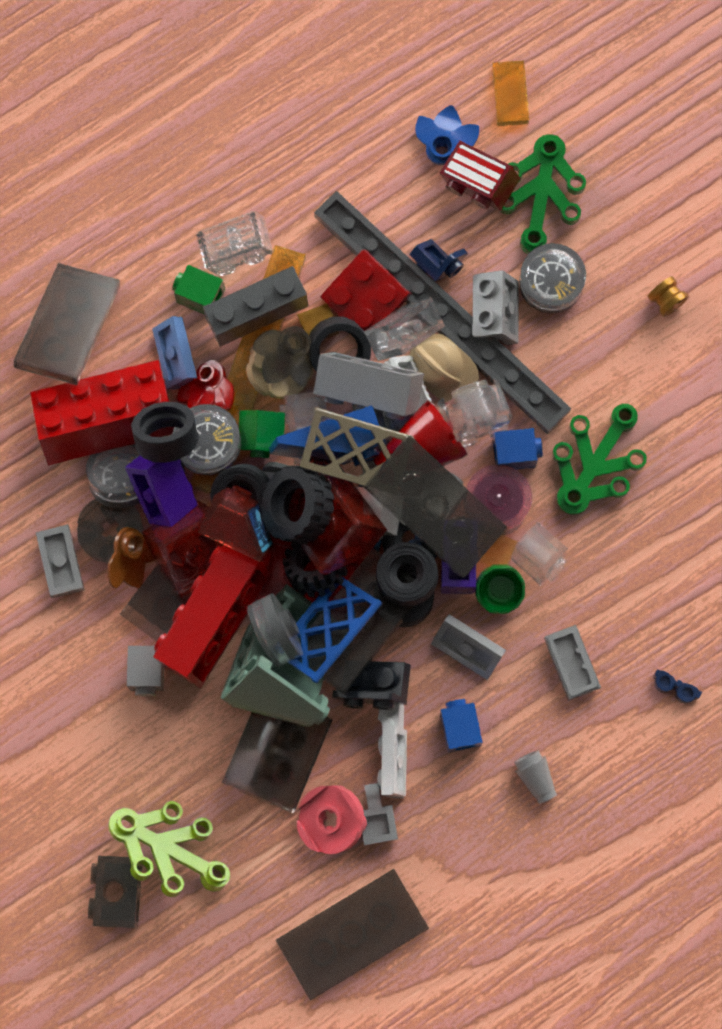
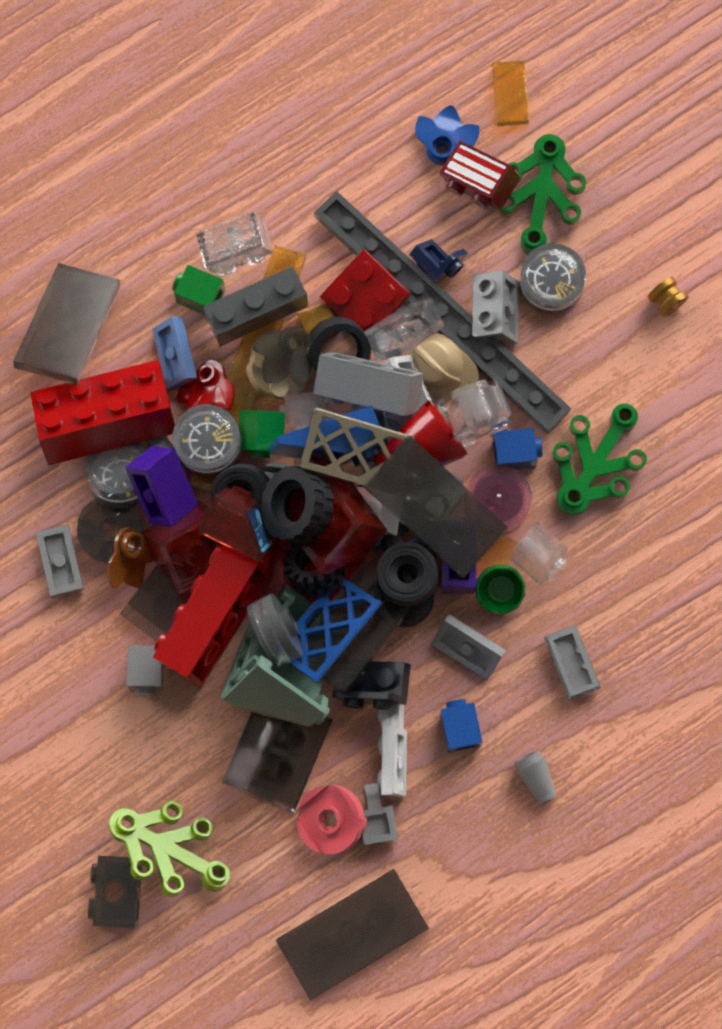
black tyre [131,402,199,463] -> none
dark blue piece [653,669,702,703] -> none

